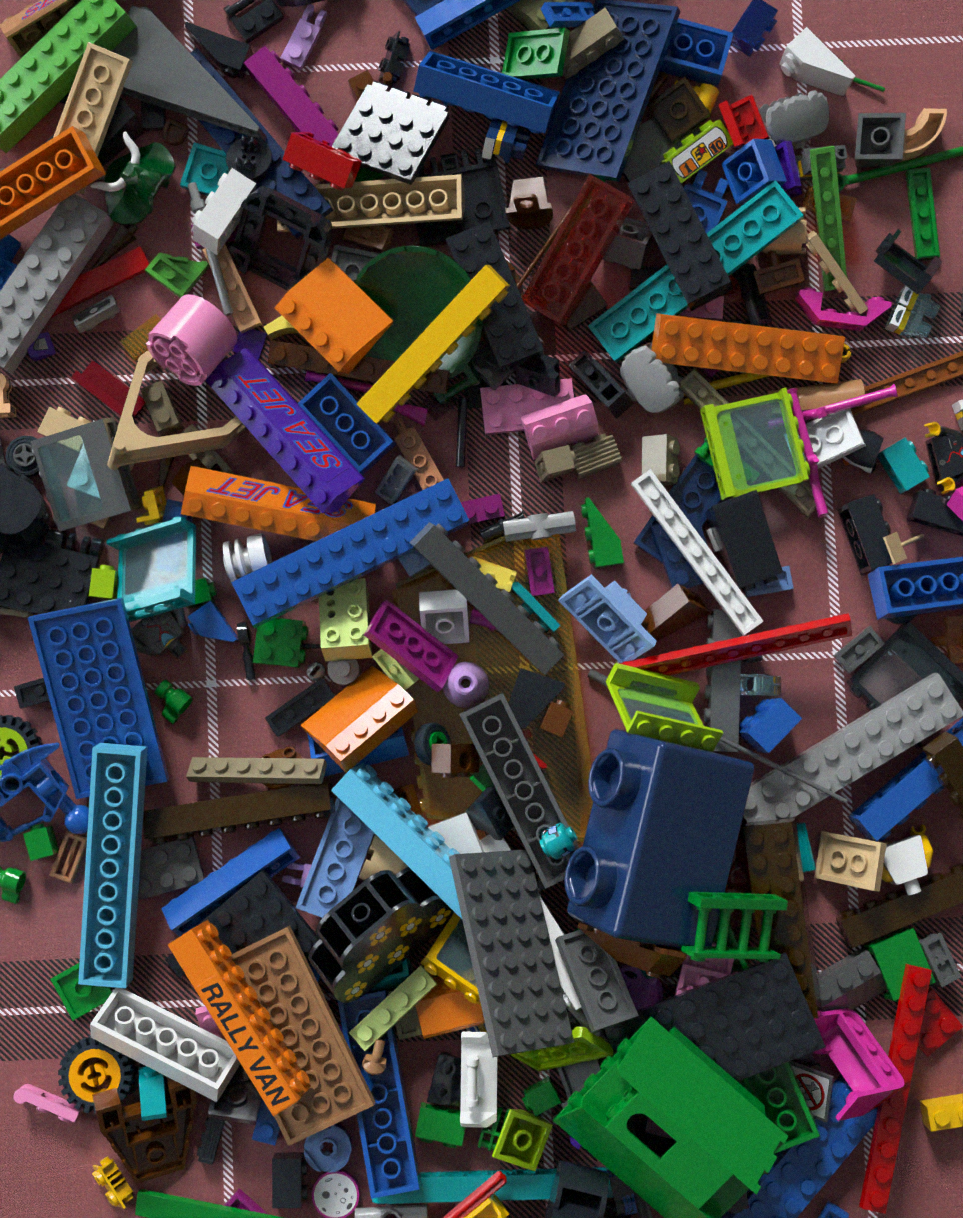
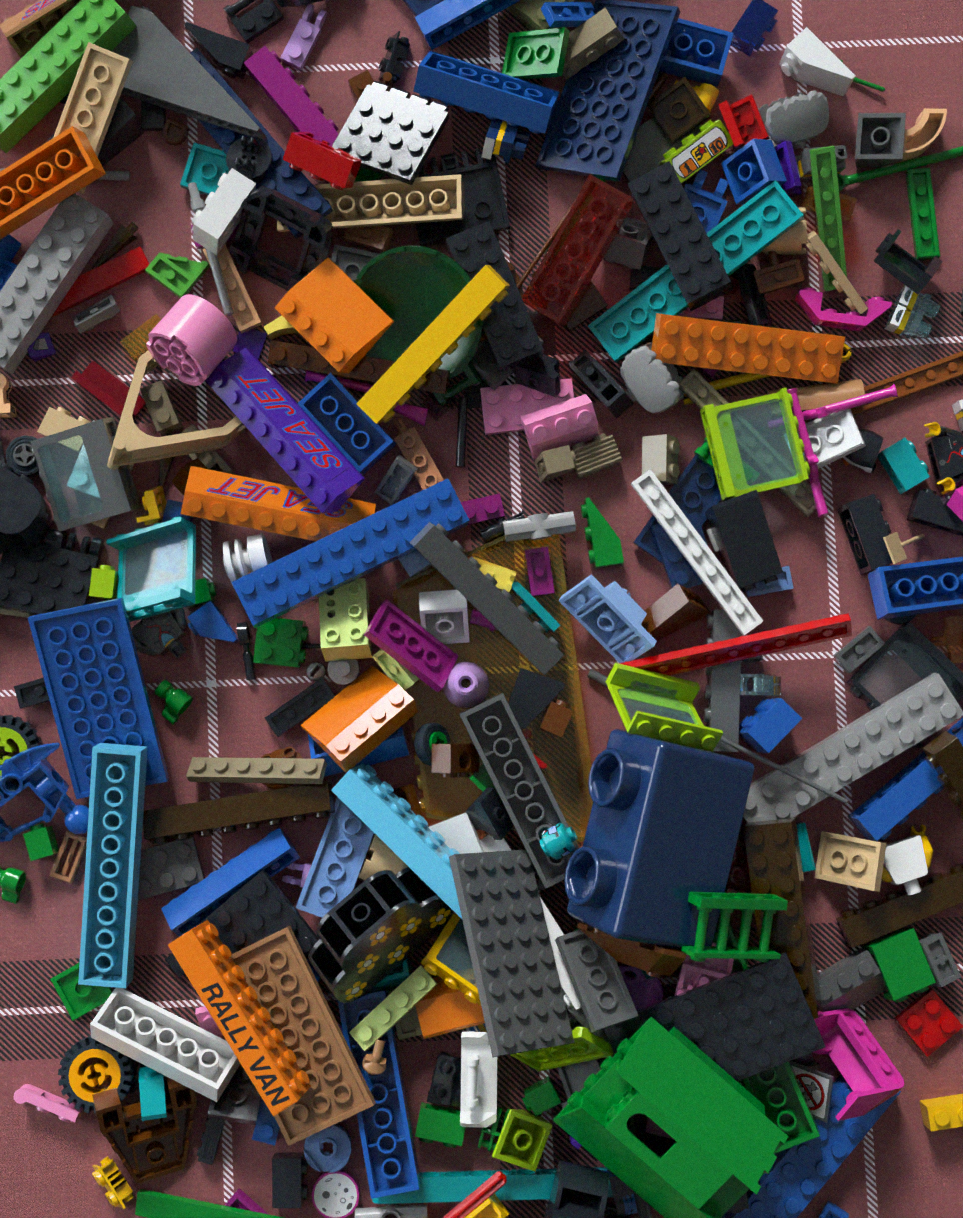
dark green animal [90,132,176,225] -> none
reddish brown container [506,177,553,229] -> none
red plate [859,964,932,1214] -> none

